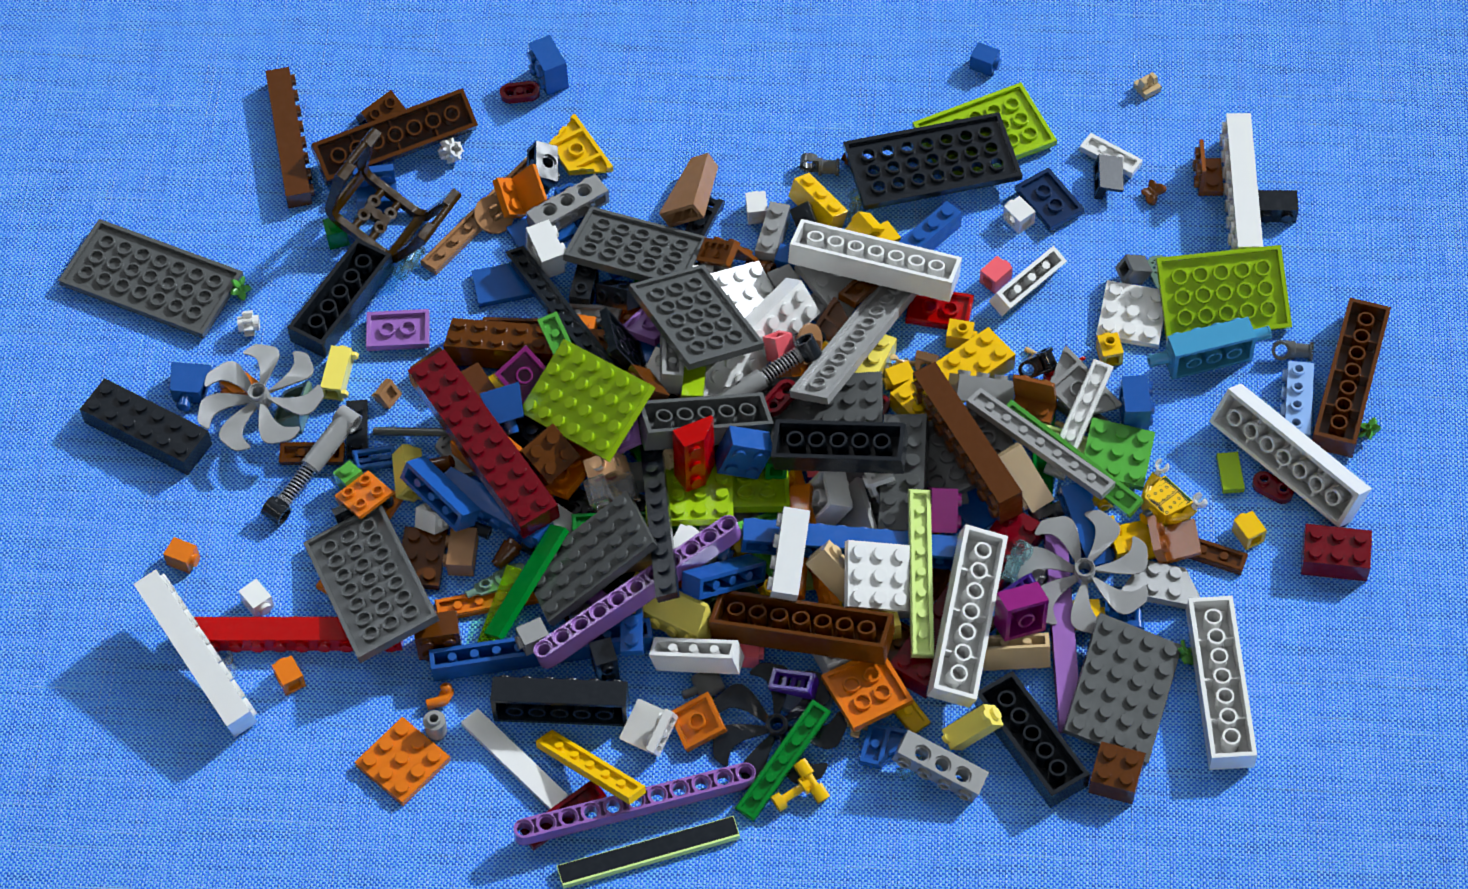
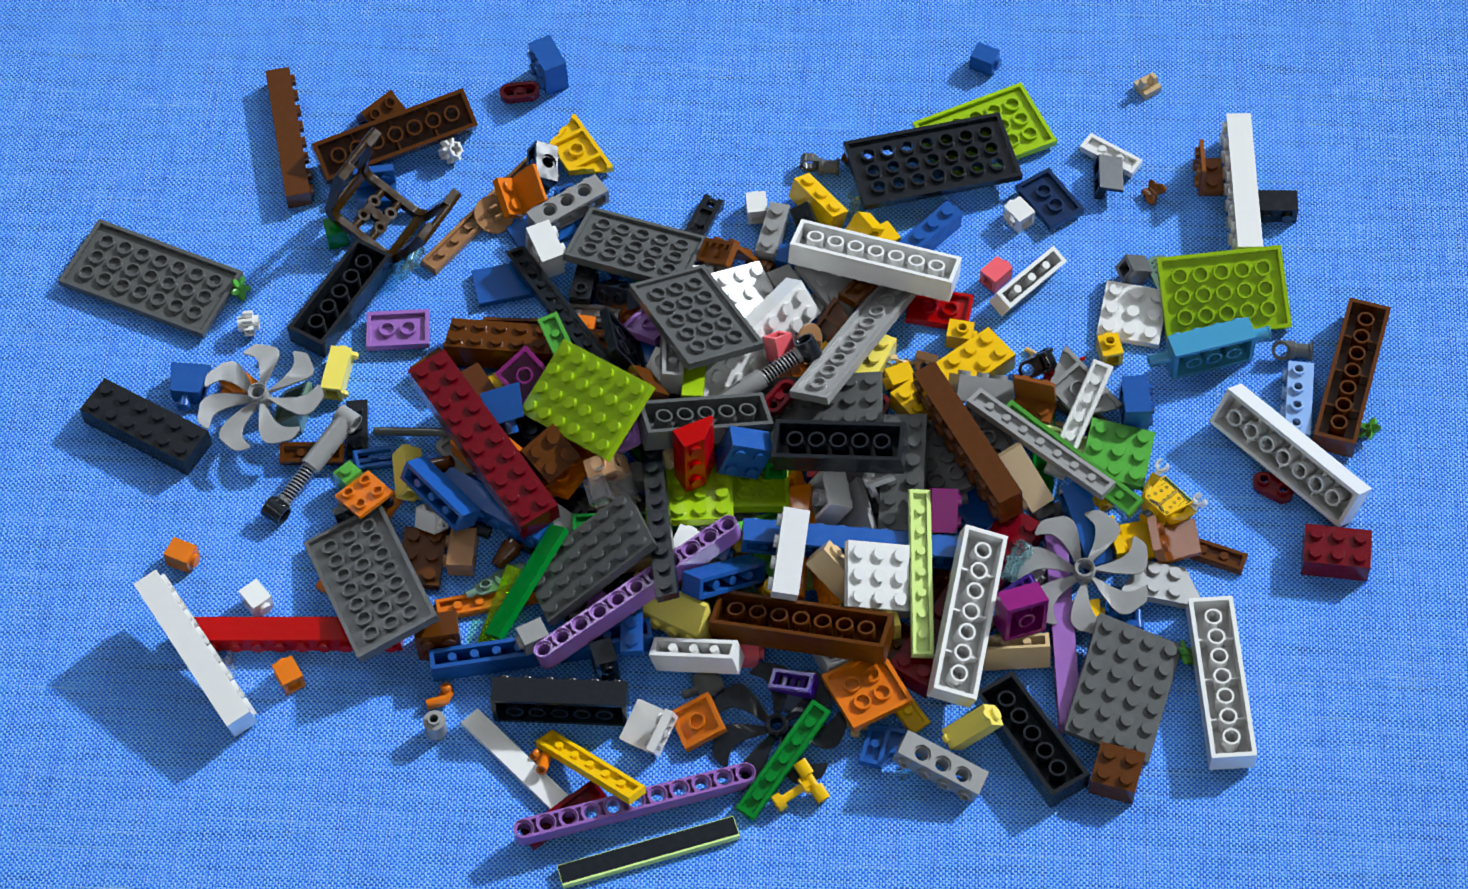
orange plate [355,717,451,806] -> none
medium nougat tile [371,379,402,409] -> none
medium nougat slope [659,153,718,227] -> none
lime tile [1216,452,1245,494] -> none
yellow brick [1232,511,1267,550] -> none
none -> orange arm [529,748,551,775]

